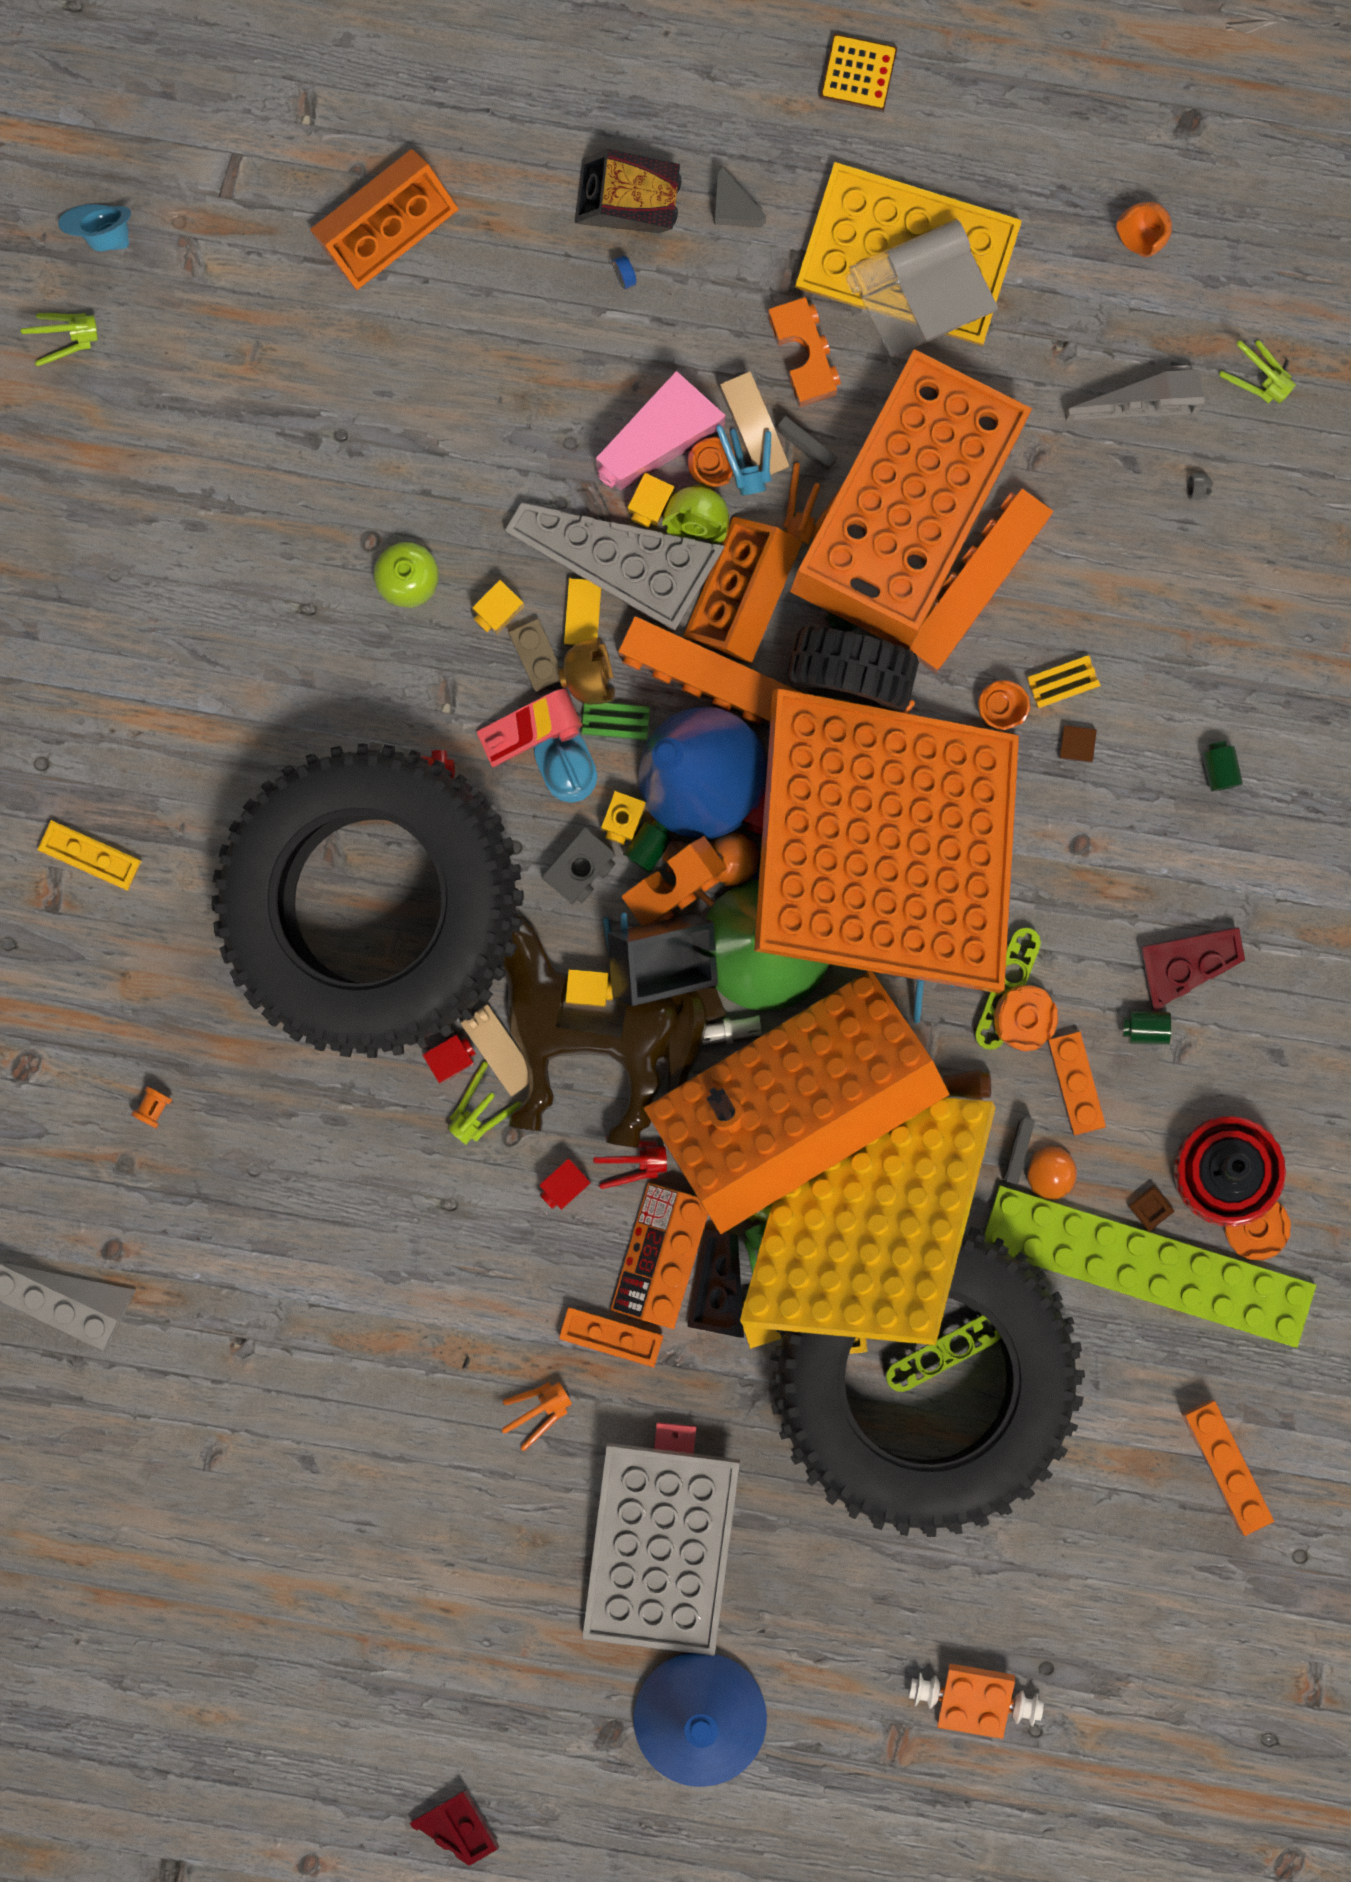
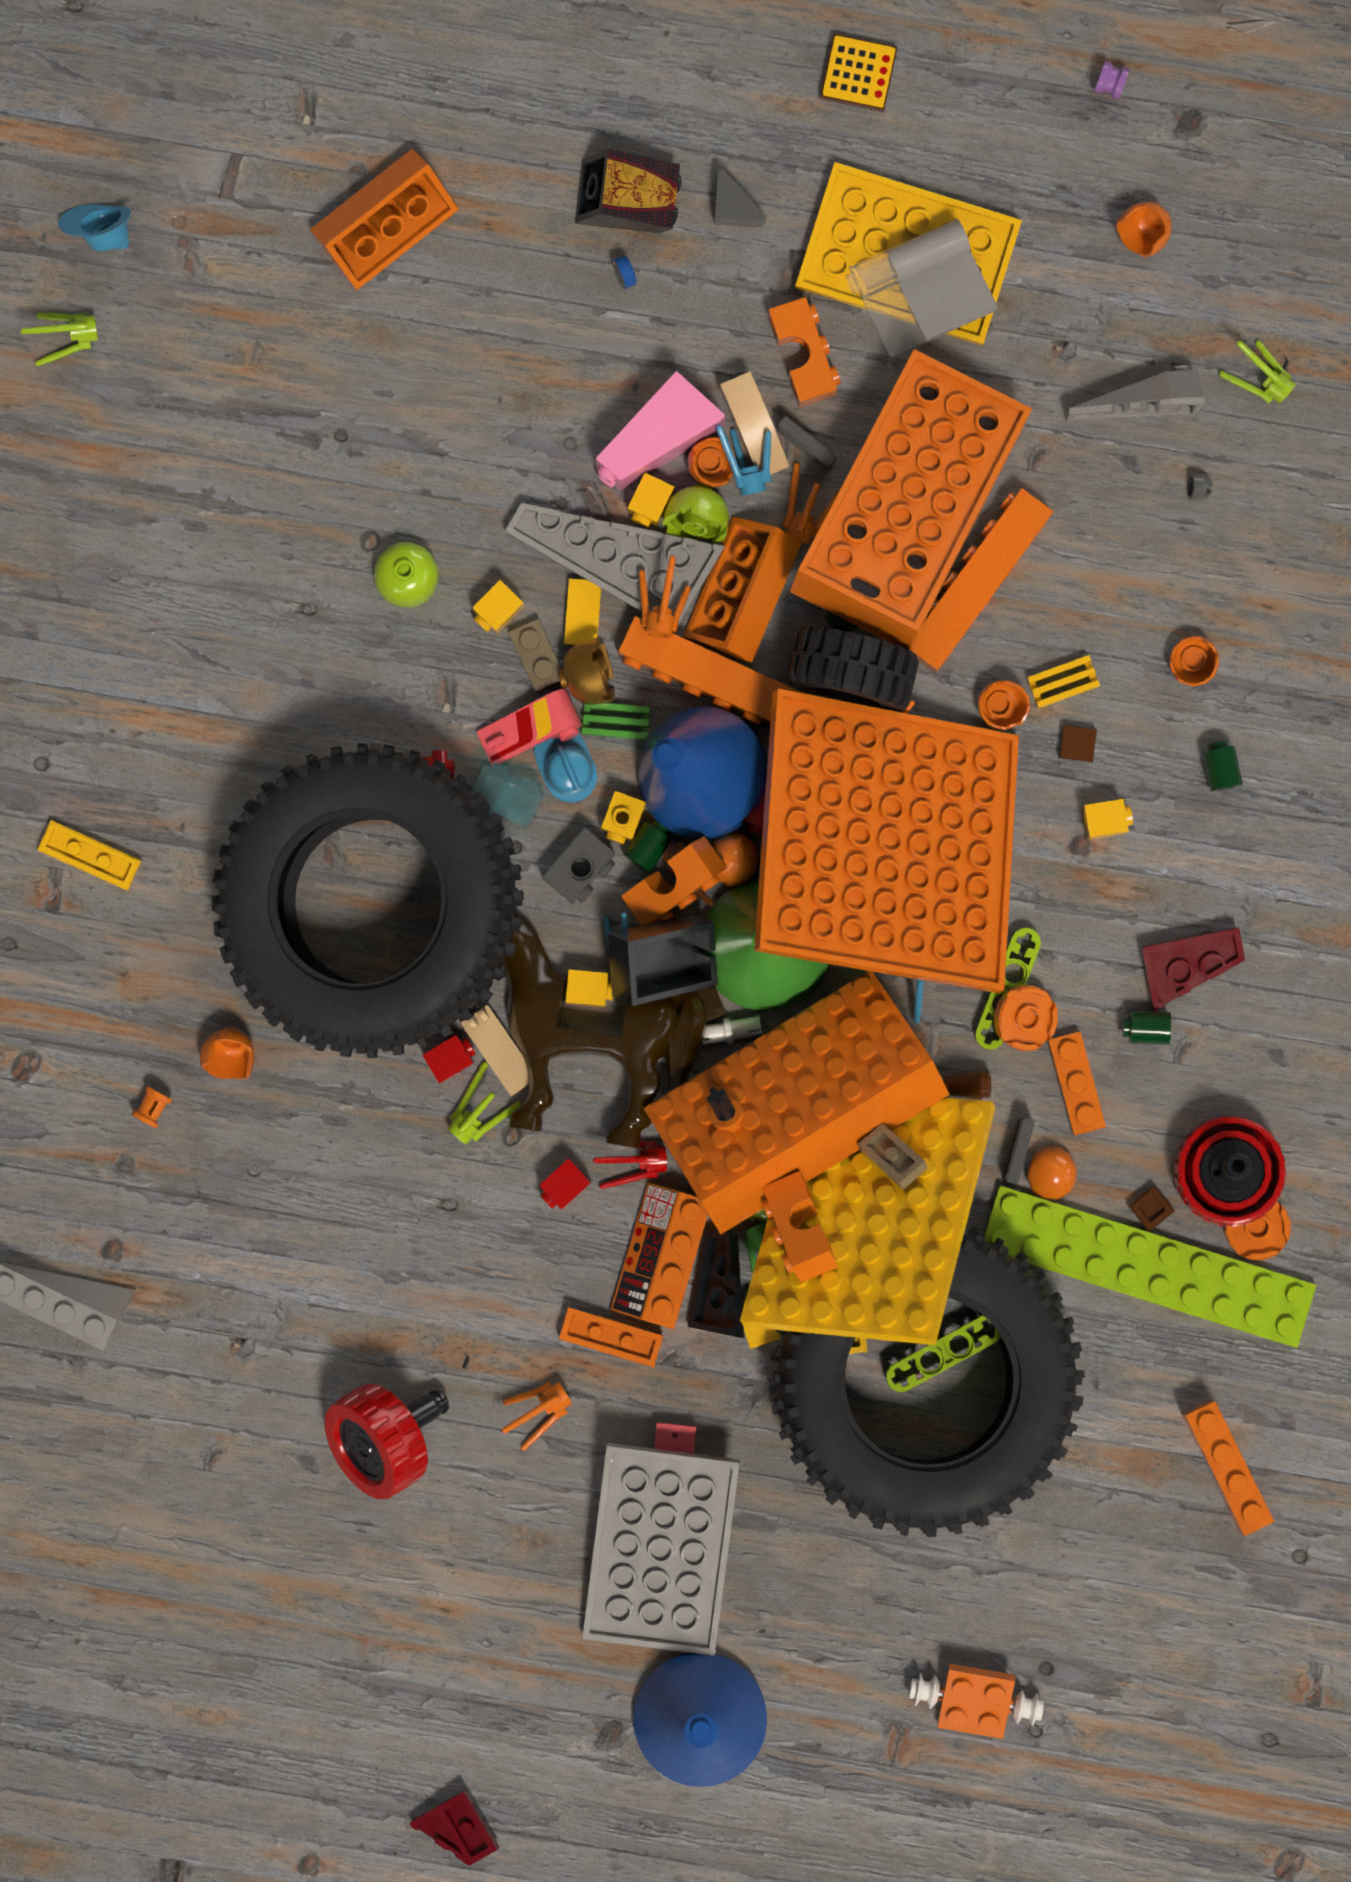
none -> orange hair [200,1026,255,1080]
none -> red wheel [324,1384,449,1499]
none -> clear light blue brick [471,762,545,831]
none -> orange plant [639,555,691,638]
none -> orange arch [762,1171,838,1283]
none -> dark tan plate [858,1123,928,1190]
none -> yellow brick [1081,799,1133,840]
none -> medium lavender wheel [1094,60,1130,100]
none -> orange hair [1169,636,1220,687]

